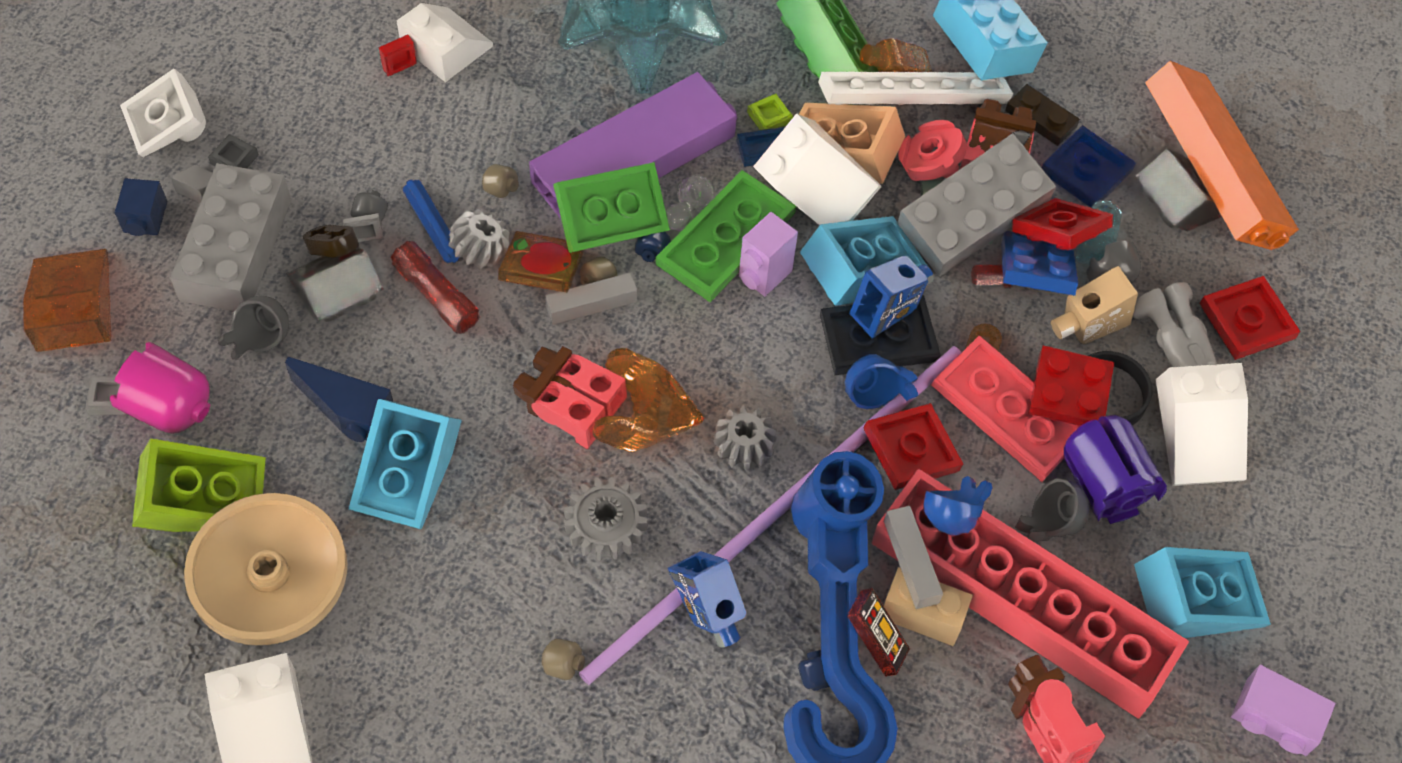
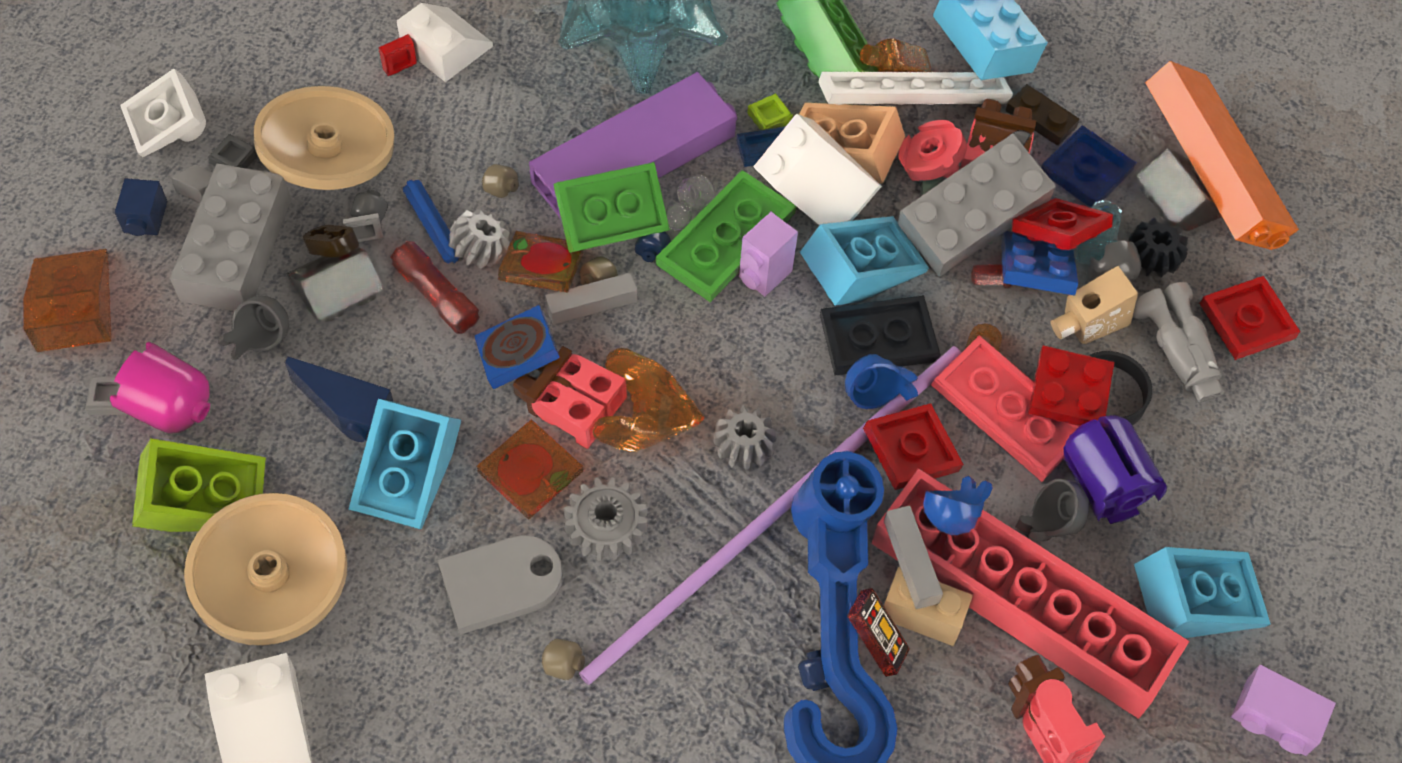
torso [667,551,746,648] -> none
blue torso [849,256,934,338] -> none
white slope [1156,363,1248,486] -> none
none -> tan dish [254,86,394,190]
none -> light grey tile [437,535,562,635]
none -> tile [474,305,560,389]
none -> clear orange tile [476,419,583,520]
none -> black gear [1128,217,1188,278]

